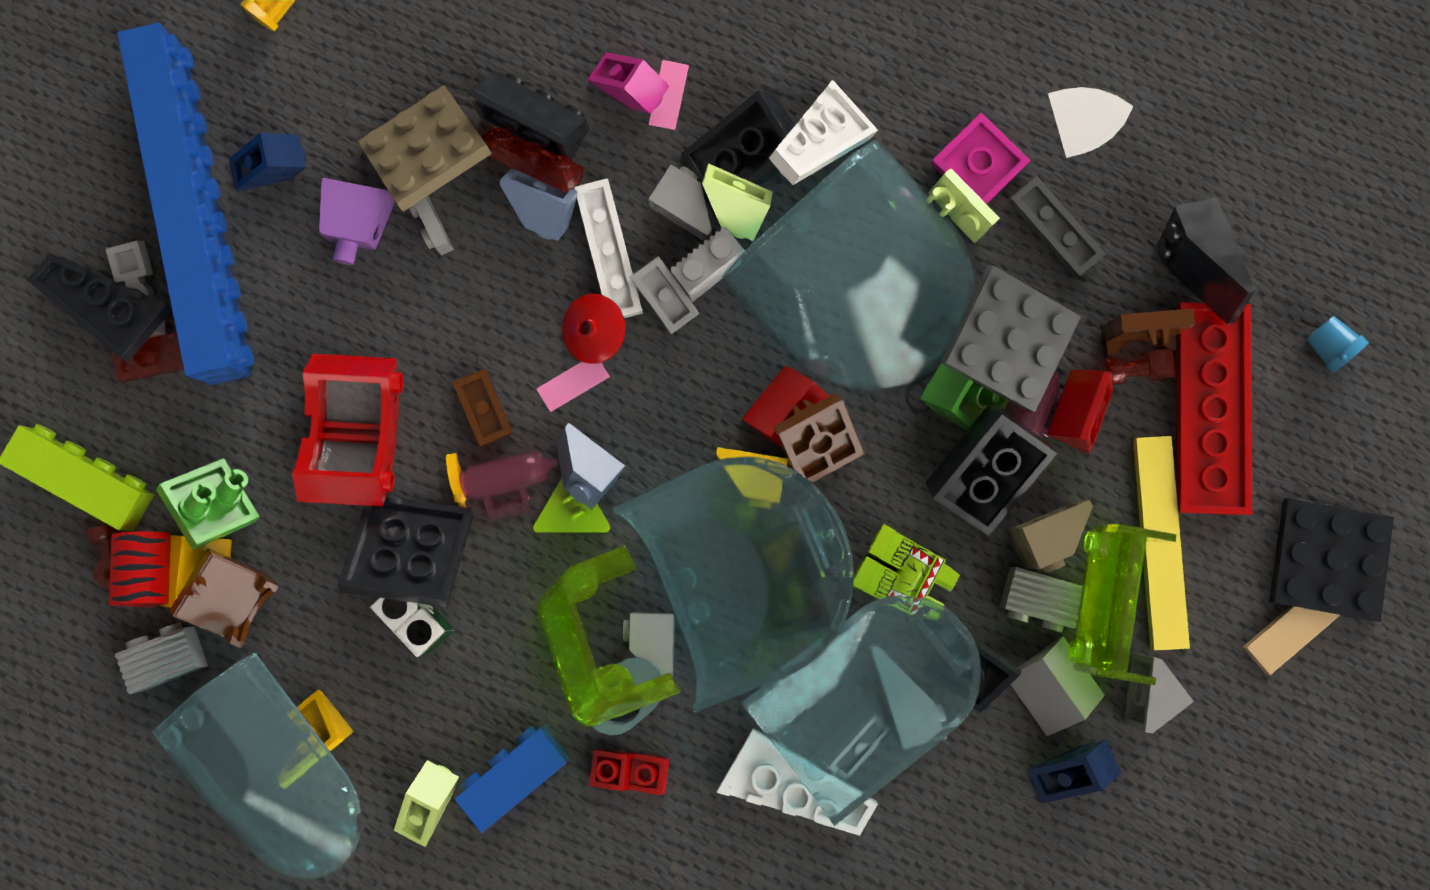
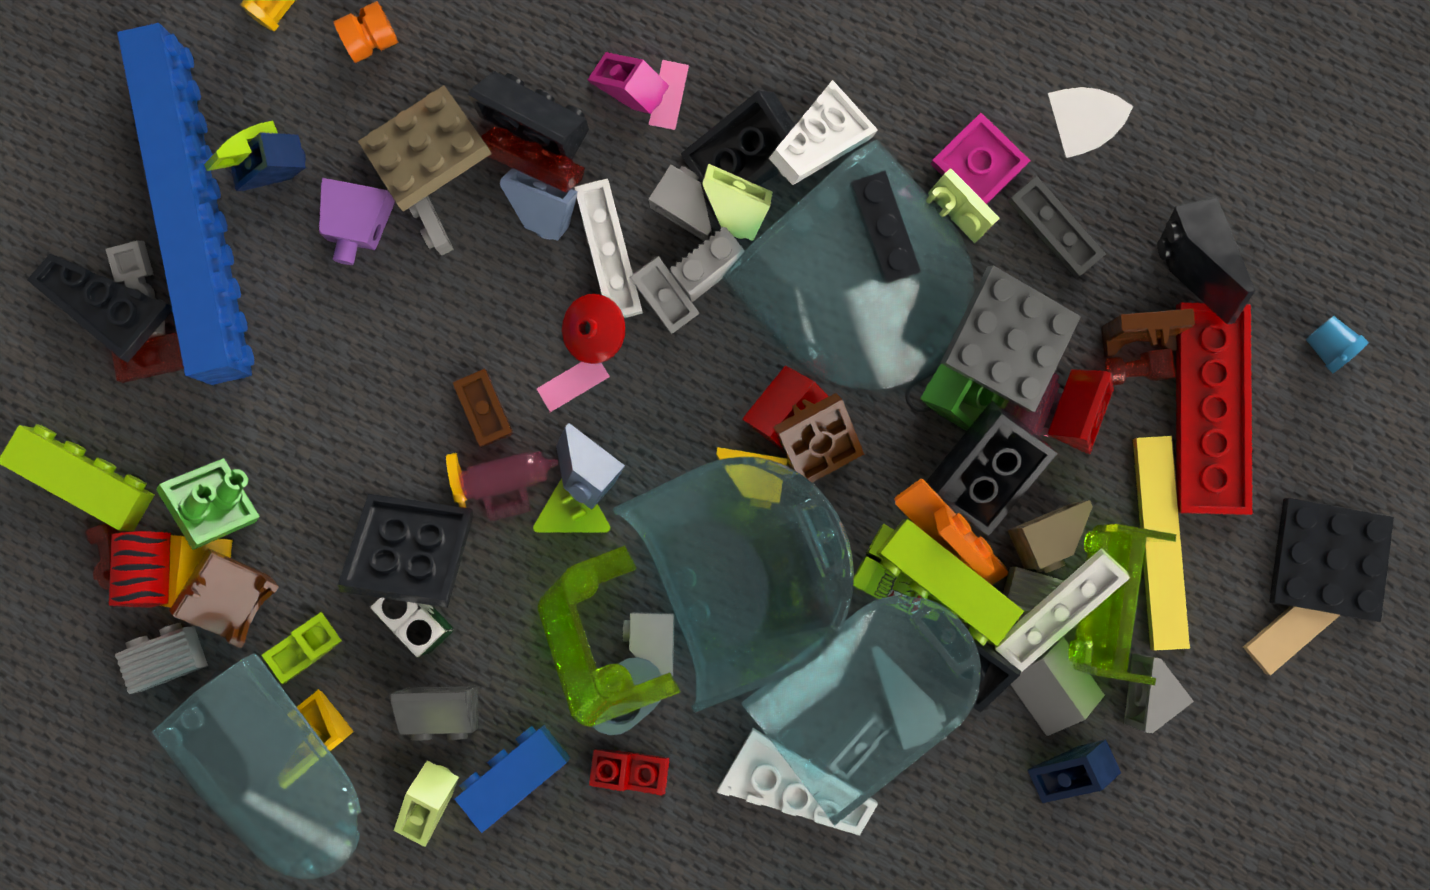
red window [292,354,404,507] -> none
none -> lime slope [204,121,278,171]
none -> lime slope [261,612,342,685]
none -> orange wheel [333,1,399,63]
none -> dark grey slope [391,686,478,741]
none -> black plate [850,170,921,286]
none -> lime brick [876,519,1024,646]
none -> orange bracket [894,479,1008,585]
none -> white plate [995,548,1130,672]

